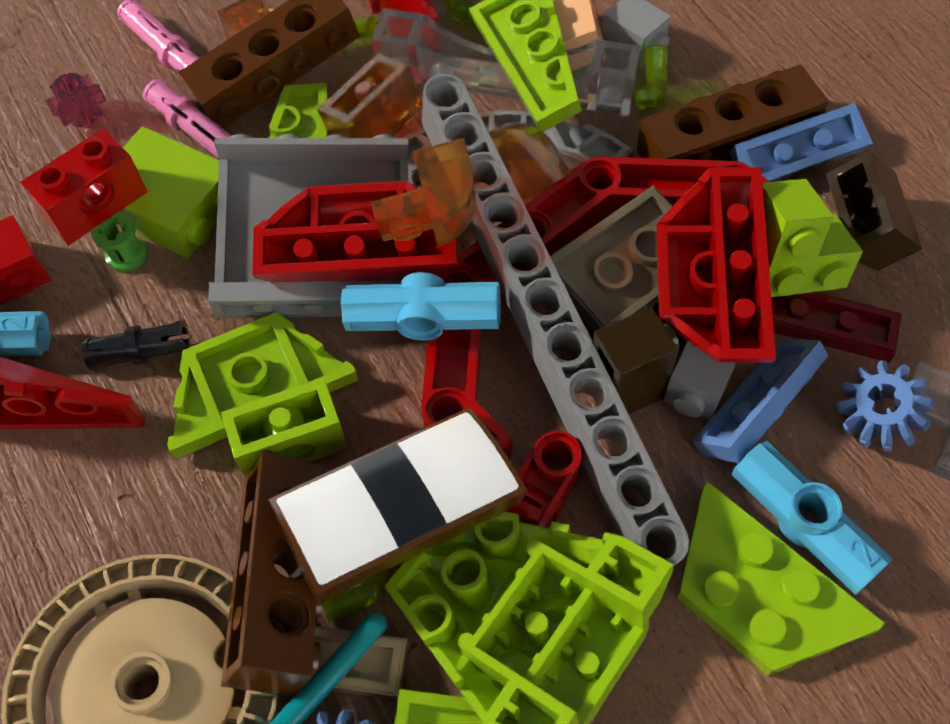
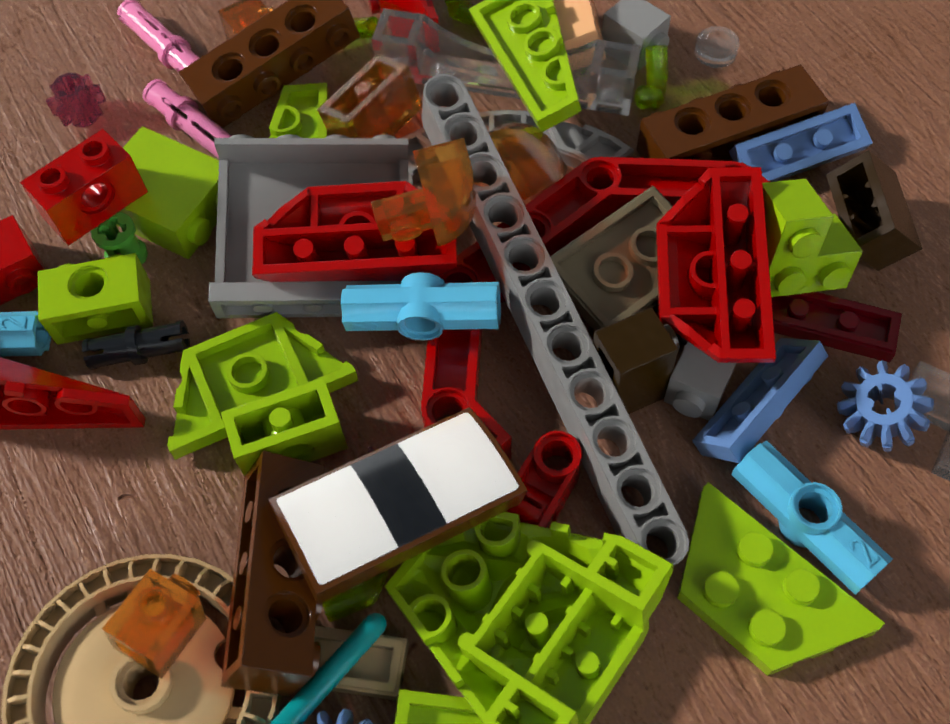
none -> lime brick [38,253,153,345]
none -> clear orange brick [102,569,206,679]
none -> clear tile [695,26,739,68]

